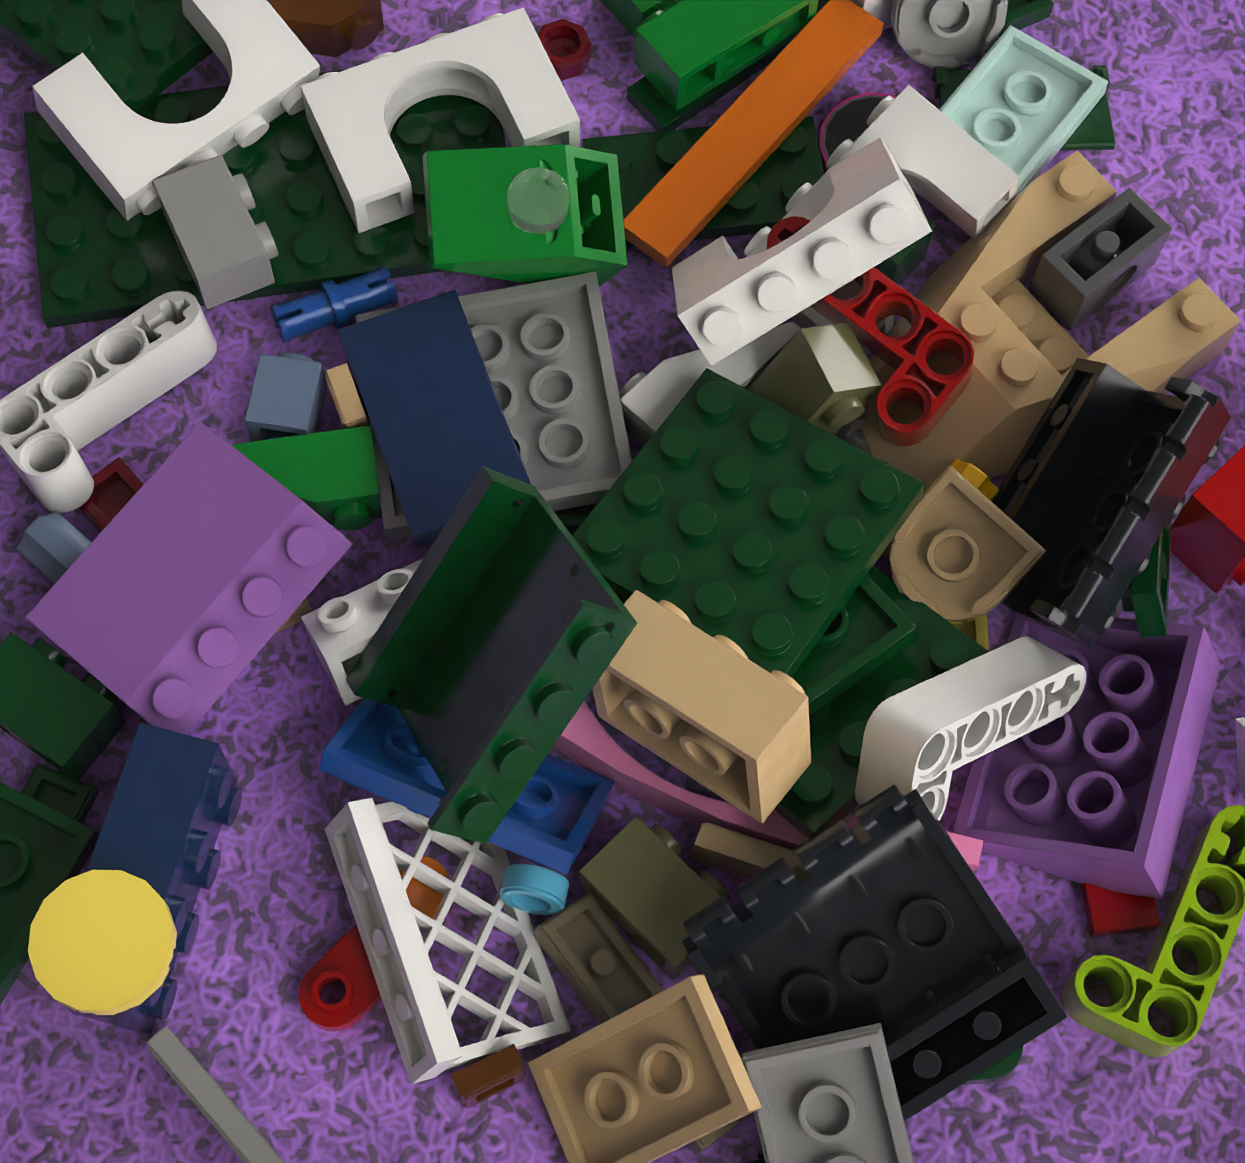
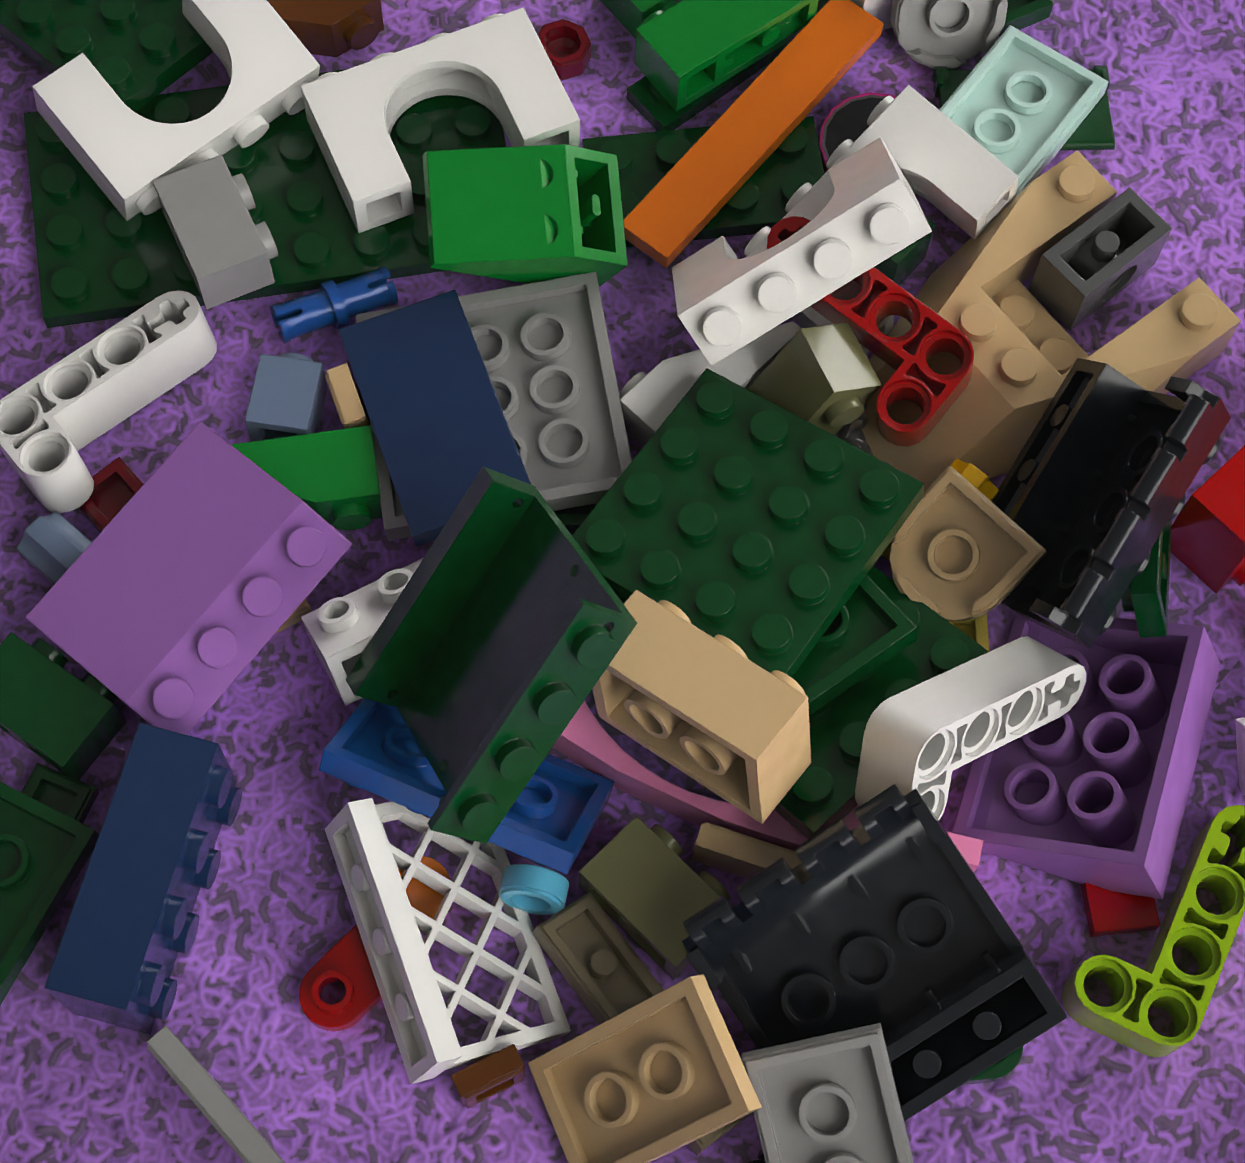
light yellow tile [28,870,177,1015] -> none
clear tile [507,168,570,234] -> none

